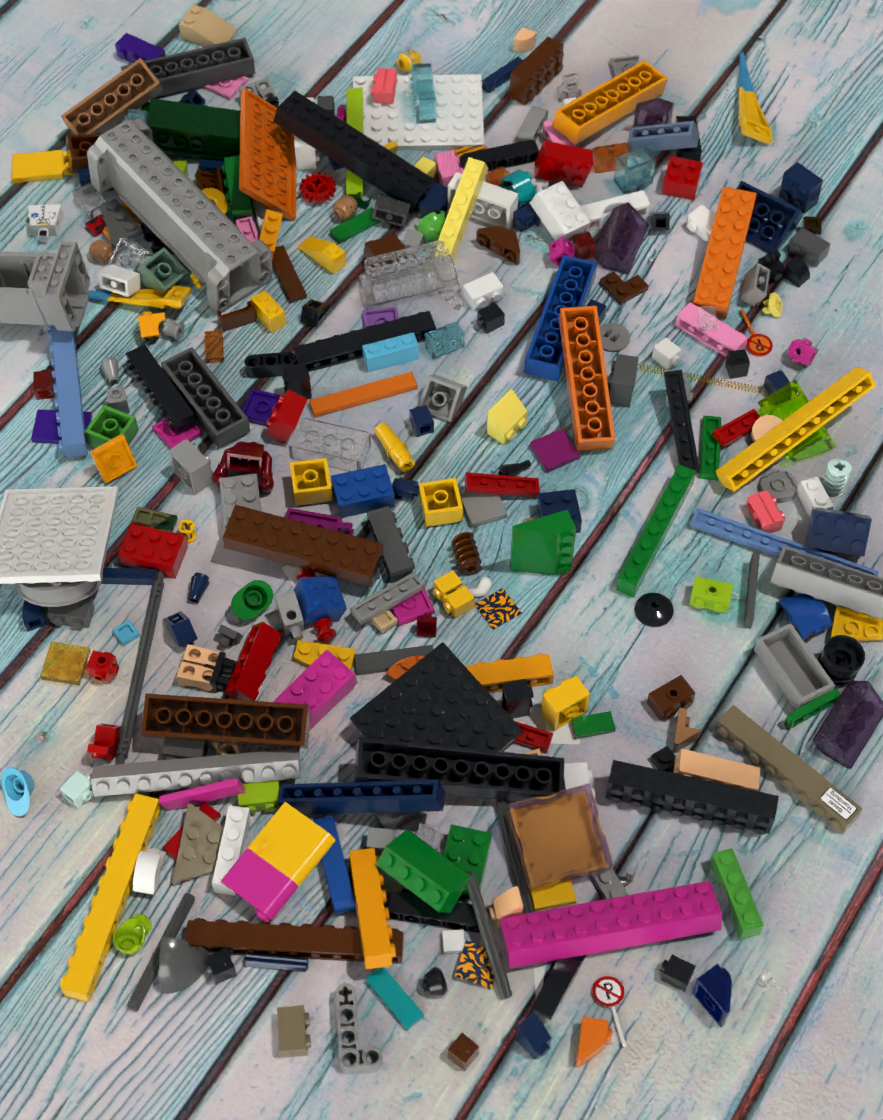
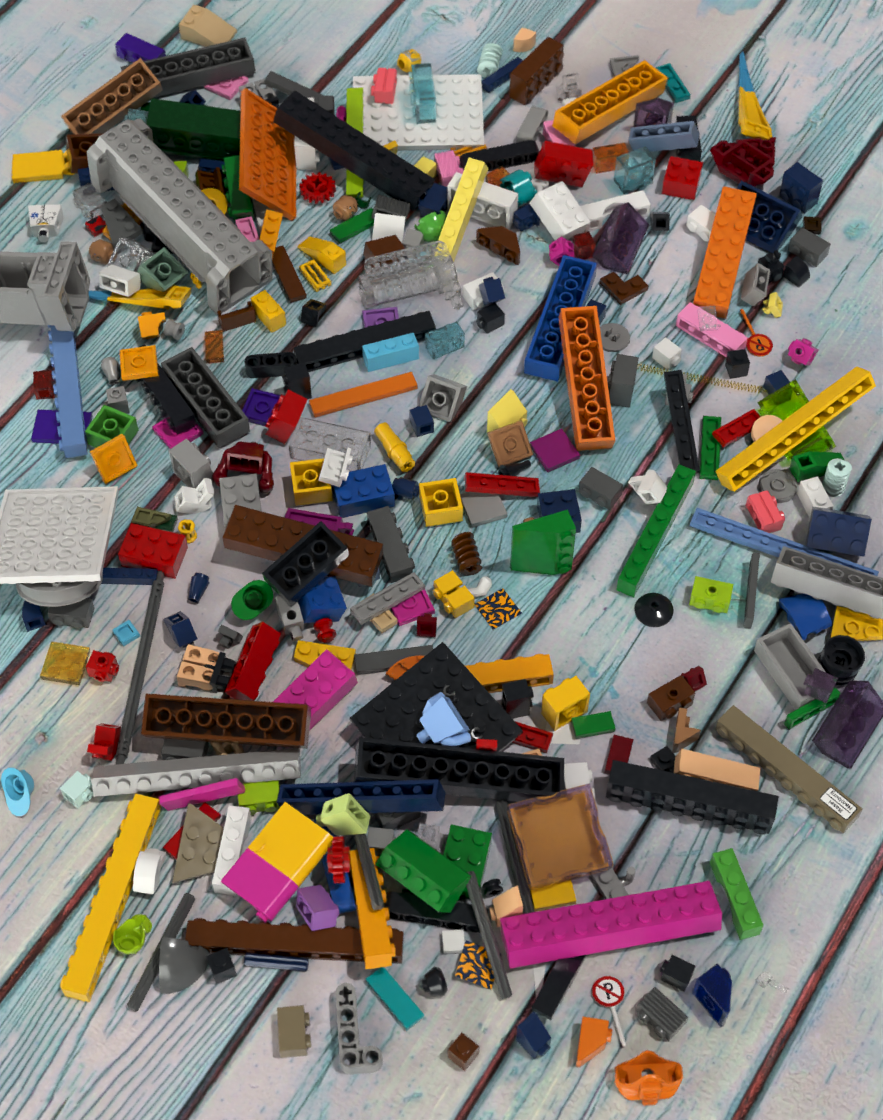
none -> light orange tile [119,345,159,381]
none -> white brick [174,478,214,514]
none -> black brick [262,521,349,607]
none -> dark grey tile [264,71,324,104]
none -> medium lavender brick [296,885,339,931]
none -> yellow tile [299,259,331,292]
none -> yellowish green torso [316,793,370,836]
none -> white bracket [318,448,353,487]
none -> red gear [327,836,351,883]
none -> dark grey axle [354,834,384,910]
none -> white sticker [372,213,405,243]
none -> light blue torso [417,685,483,746]
none -> red tile [476,739,498,751]
none -> light aqua piece [477,43,503,78]
none -> dark blue brick [478,277,505,305]
none -> black bush [482,879,503,897]
none -> medium nougat tile [487,420,533,467]
none -> dark grey brick [578,467,623,510]
none -> dark red tile [604,734,634,774]
none -> orange piece [615,1050,683,1105]
none -> white brick [628,469,667,504]
none -> dark grey brick [636,987,688,1041]
none -> teal tile [656,63,691,103]
none -> dark red tile [681,666,707,691]
none -> dark red wedge [710,137,776,186]
none -> green slope [789,451,844,483]
none -> clear purple brick [803,668,838,704]

